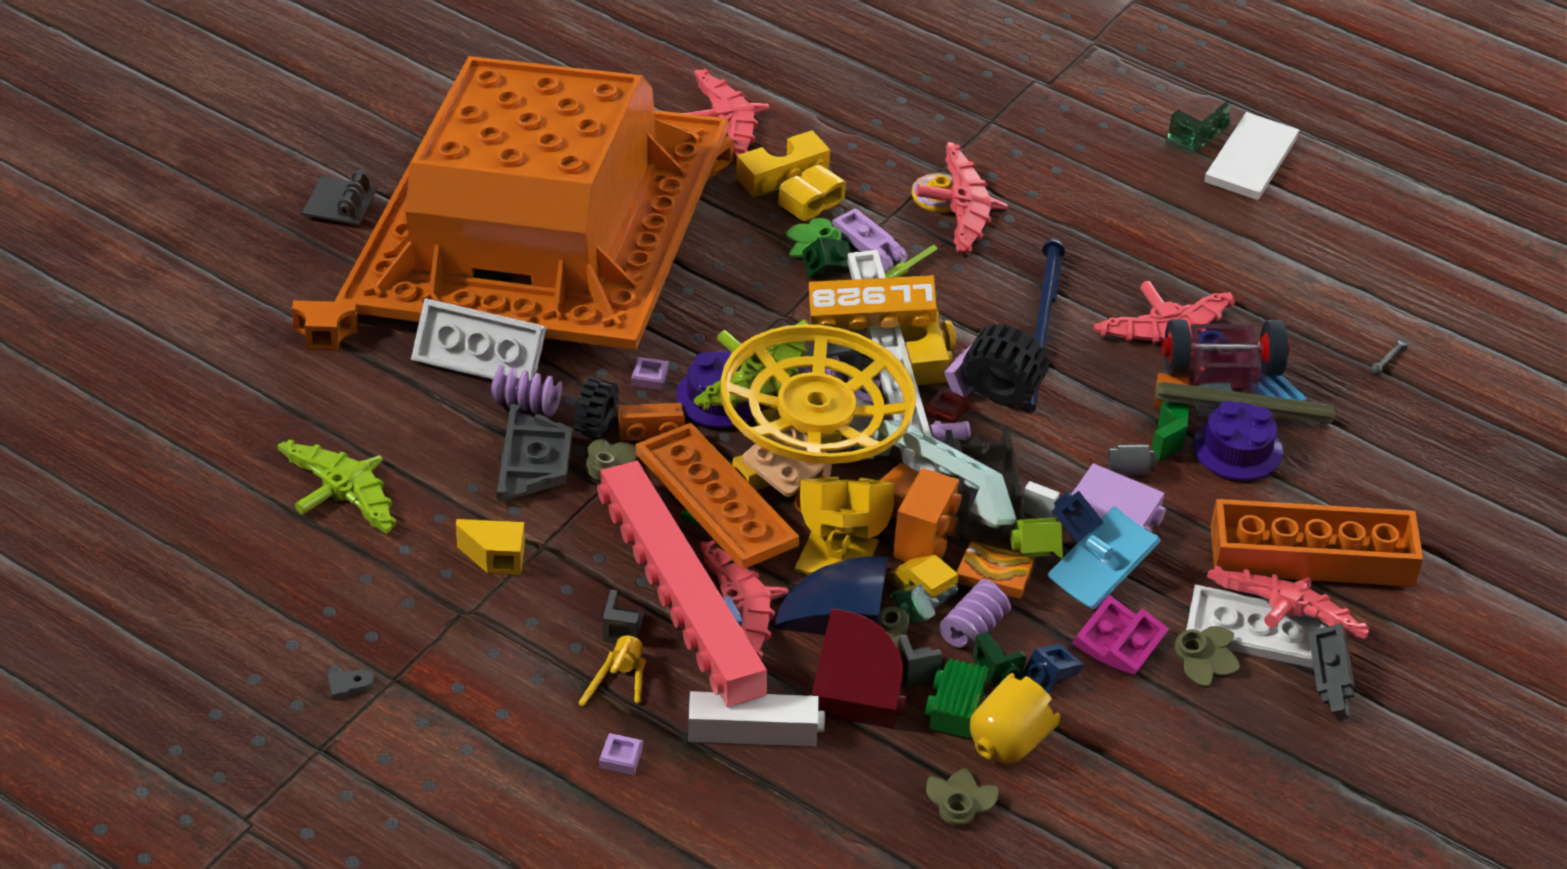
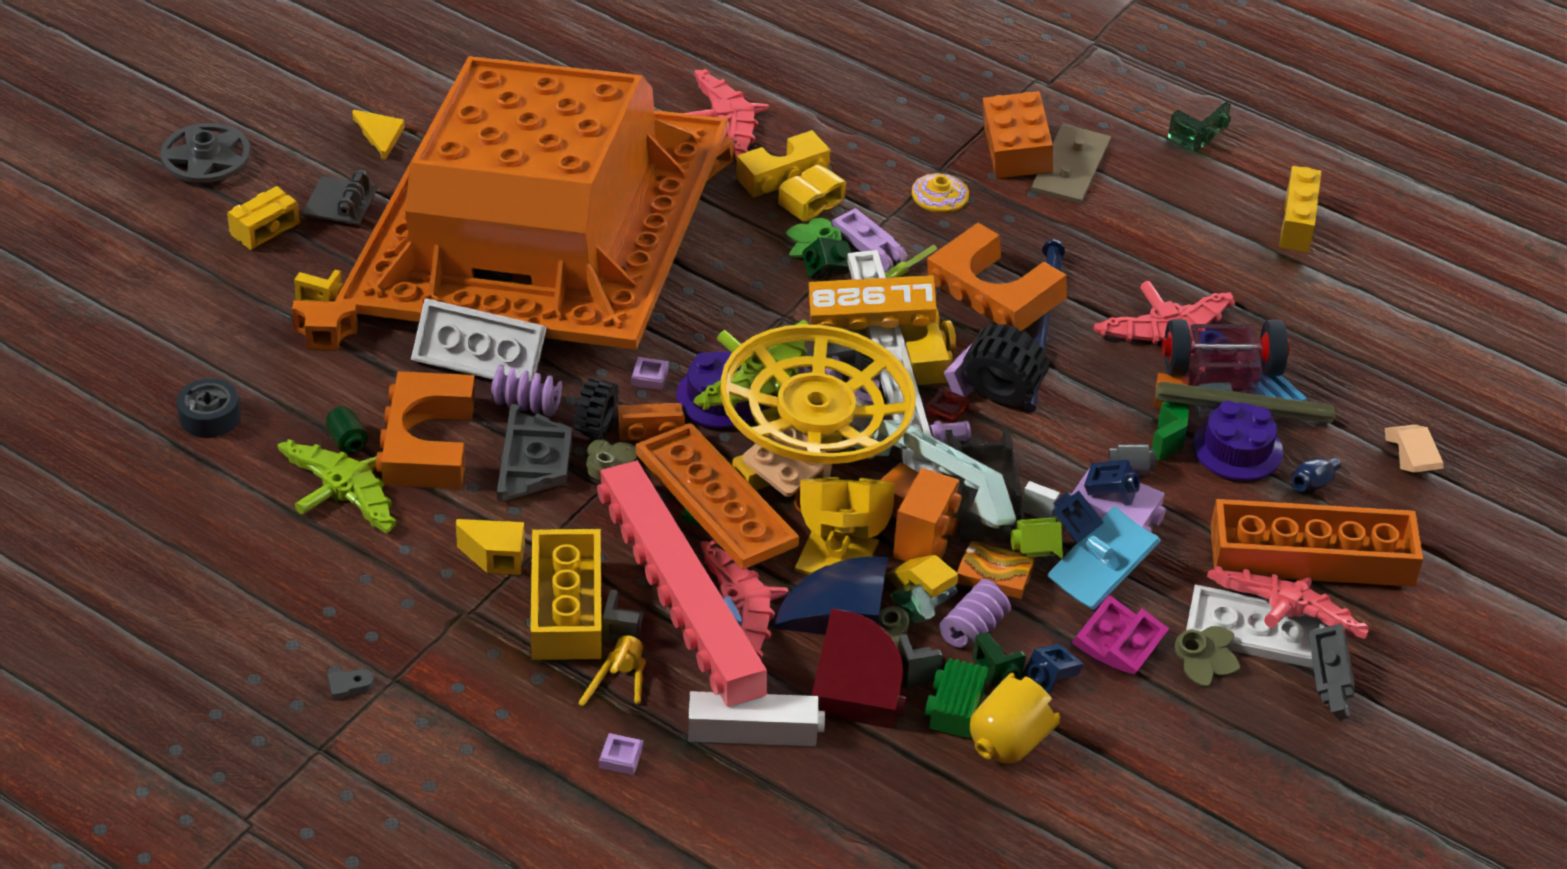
coral bar [916,142,1007,254] -> none
olive plate [926,768,999,826] -> none
white tile [1204,112,1299,200] -> none
dark grey hinge [1371,338,1409,375] -> none
none -> dark grey wheel [160,123,250,183]
none -> black wheel [176,378,241,438]
none -> yellow brick [227,186,300,250]
none -> yellow bracket [294,270,344,302]
none -> dark green brick [326,406,368,454]
none -> yellow tile [352,110,405,160]
none -> orange arch [376,371,476,489]
none -> yellow brick [531,529,601,660]
none -> orange arch [927,223,1067,331]
none -> orange brick [983,91,1053,179]
none -> dark tan piece [1031,124,1111,204]
none -> dark blue bracket [1084,460,1140,505]
none -> yellow arch [1279,166,1321,253]
none -> dark blue plant [1291,457,1341,493]
none -> light nougat slope [1385,424,1444,472]

